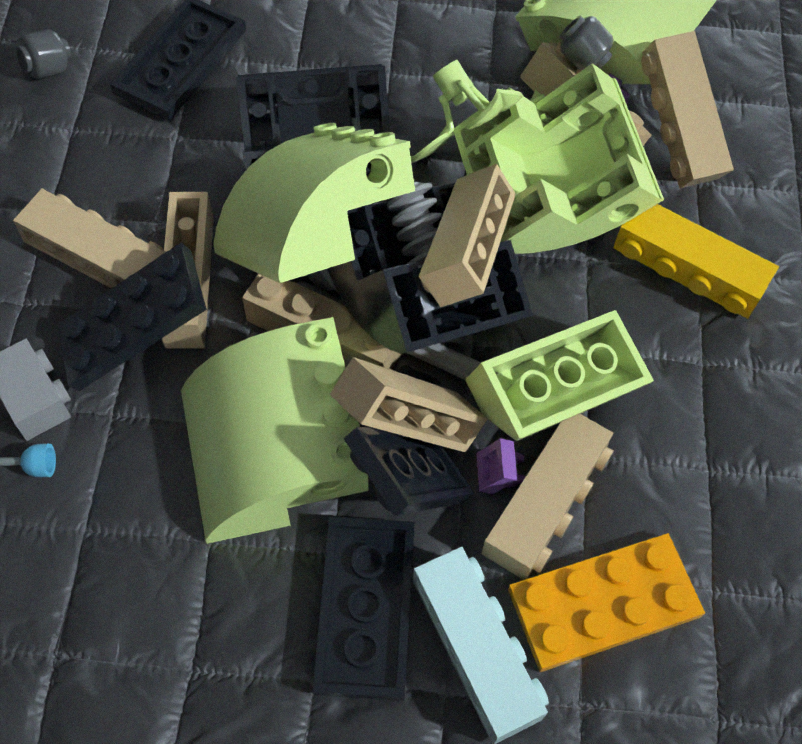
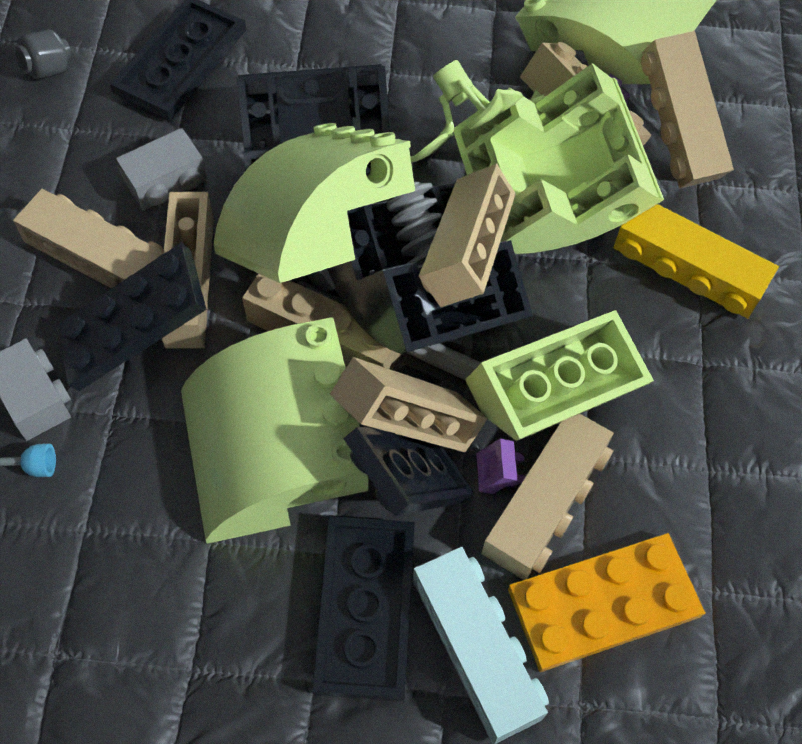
dark grey head [560,15,614,70] -> none
none -> light grey brick [116,128,207,211]

